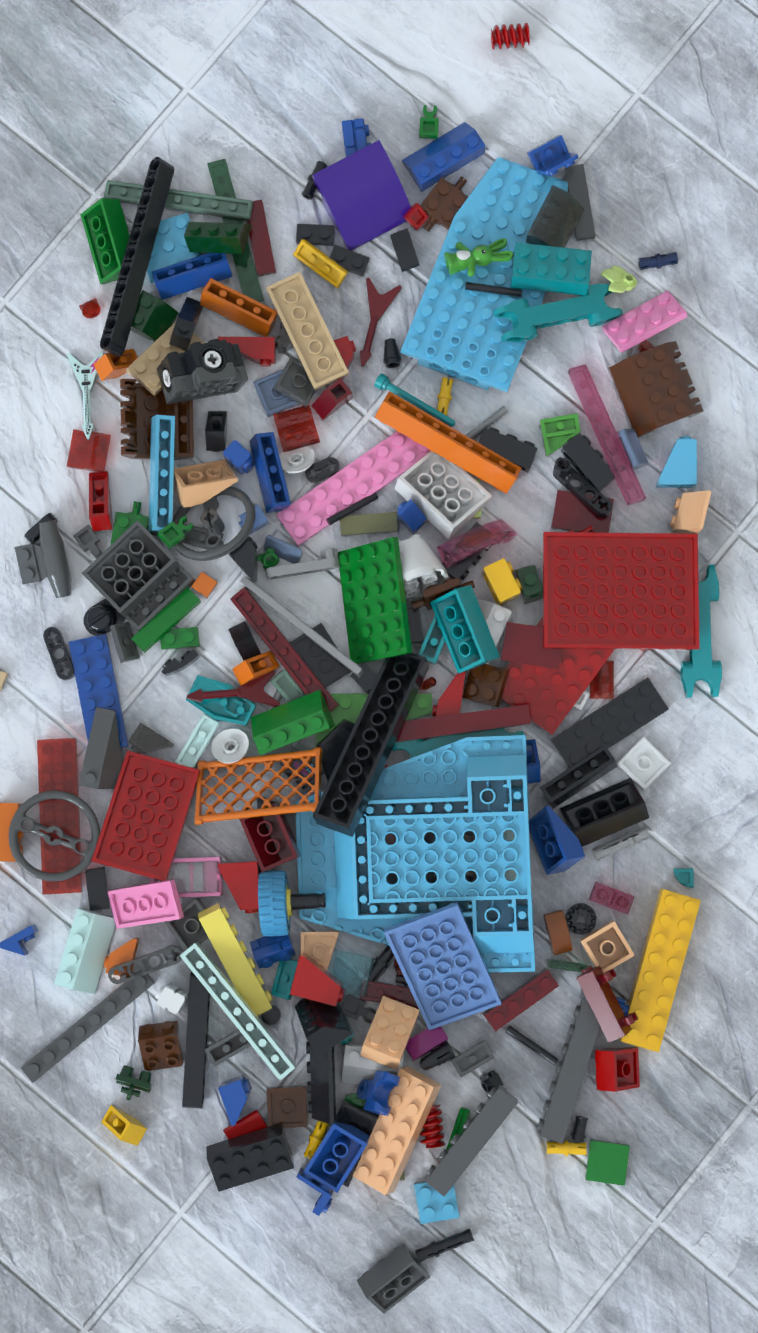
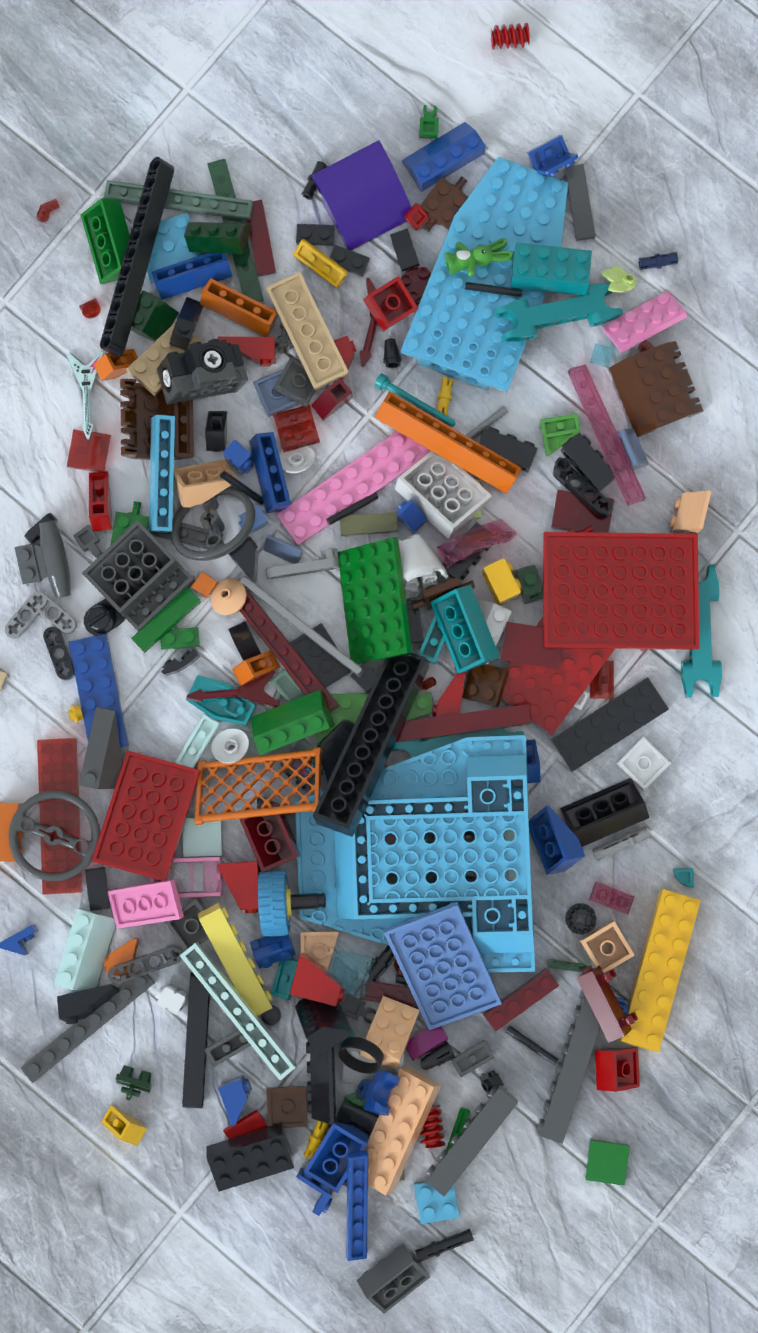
dark grey plate [110,622,140,663] -> none
clear smoke slope [128,723,175,754] -> none
reddish brown bracket [138,1021,183,1071] -> none
green plate [158,516,194,549] -> none
green plate [257,548,279,569] -> none
black beam [305,457,340,483] -> none
blue brick [342,118,371,157] -> none
clear smoke slope [526,185,584,248] -> none
black brick [540,745,617,809] -> none
dark orange slope [544,910,573,955] -> none
yellow pin [547,1140,586,1156] -> none
black pin [571,1115,588,1142] -> none
medium azure slope [656,436,697,488] -> none
none -> light grey beam [5,592,77,639]
none -> clear red arm [37,199,60,222]
none -> black slope [57,984,119,1024]
none -> yellow plate [68,704,83,724]
none -> light aqua tile [183,818,223,857]
none -> light nougat dish [211,578,247,615]
none -> black bar [220,471,264,505]
none -> black tyre [339,1037,384,1074]
none -> blue tile [346,1151,368,1261]
none -> red brick [363,276,419,332]
none -> dark red dish [401,267,431,304]
none -> clear light blue plate [590,343,614,368]

